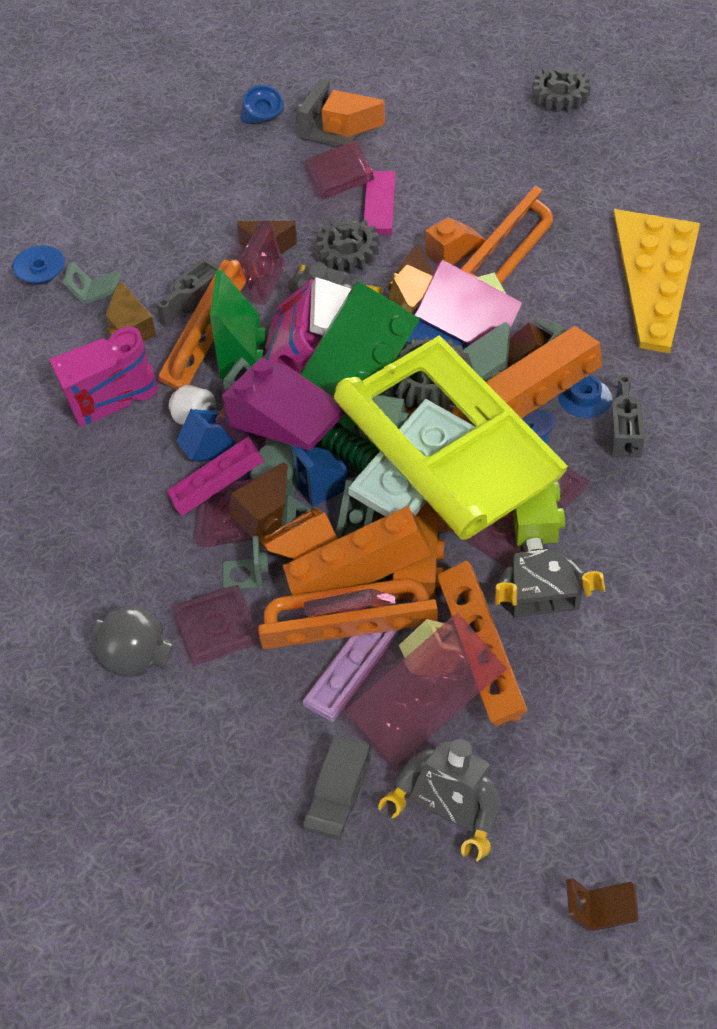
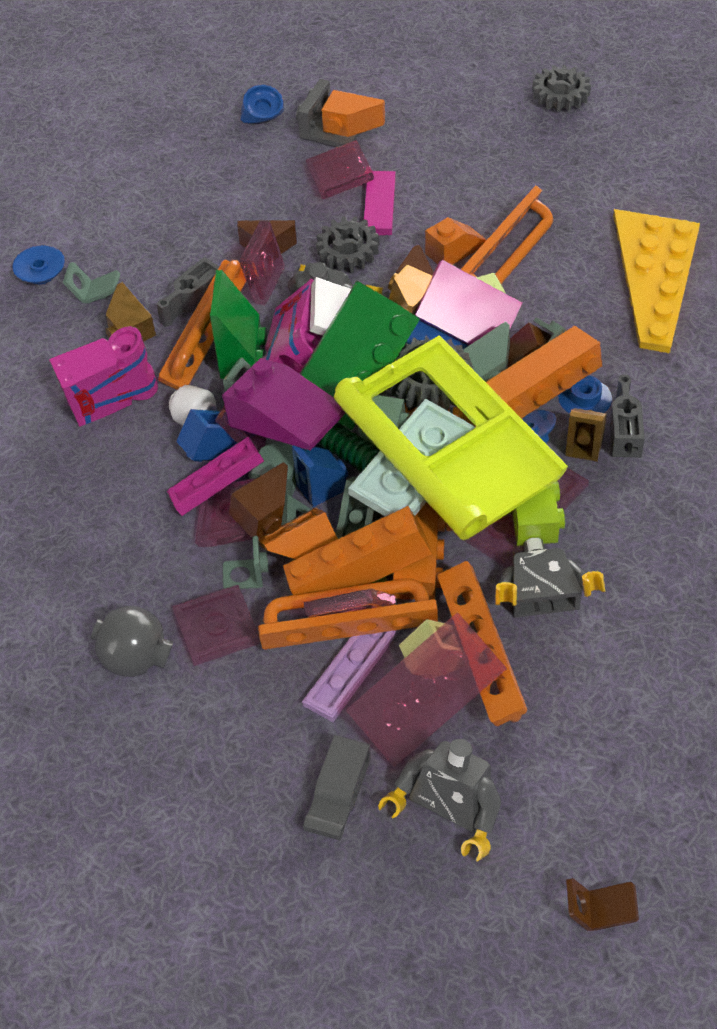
none -> pearl gold slope [565,408,607,462]

